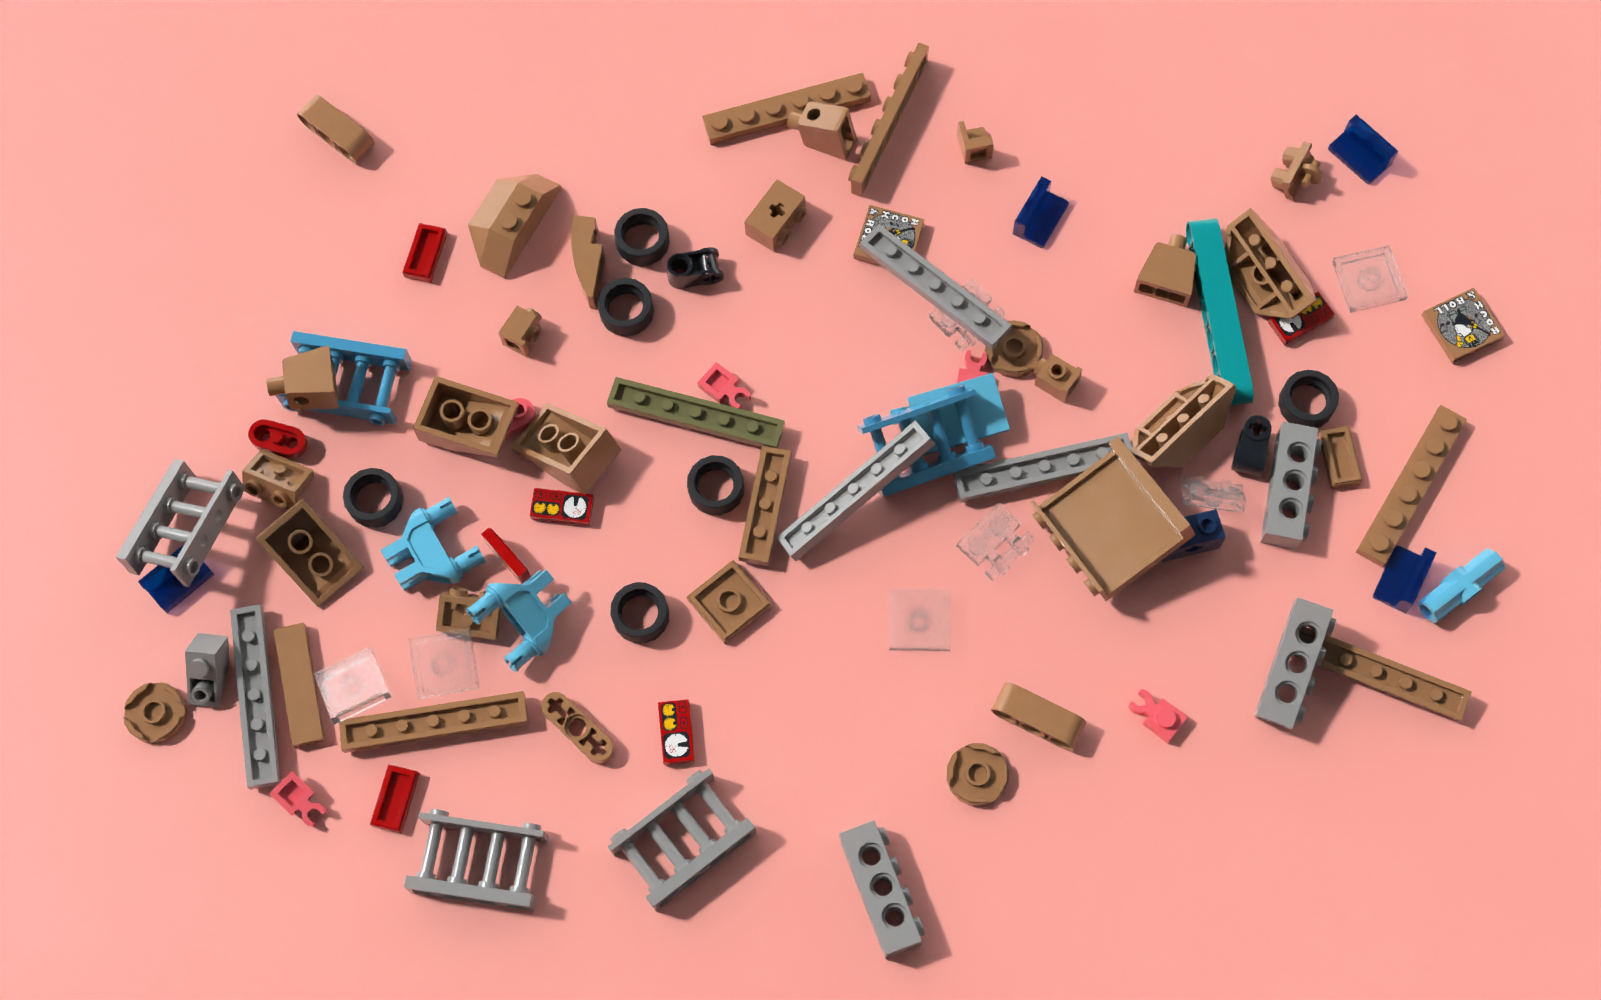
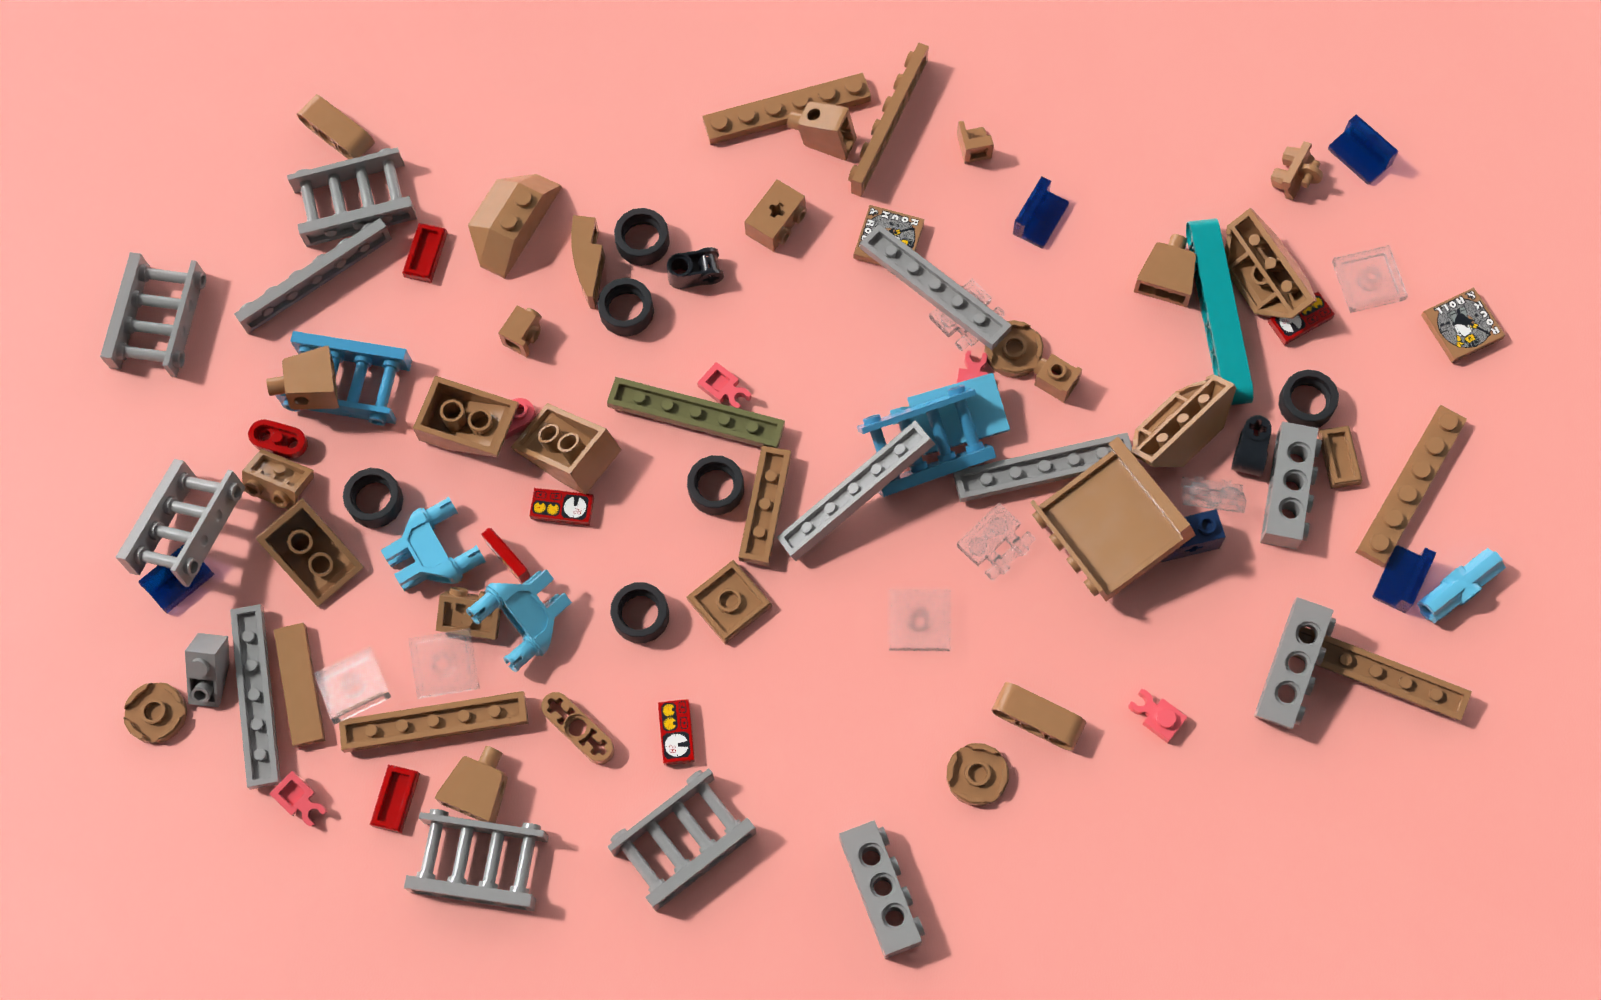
none -> light grey fence [100,252,206,377]
none -> light grey plate [234,218,392,334]
none -> light grey fence [287,147,417,247]
none -> medium nougat torso [435,746,508,823]

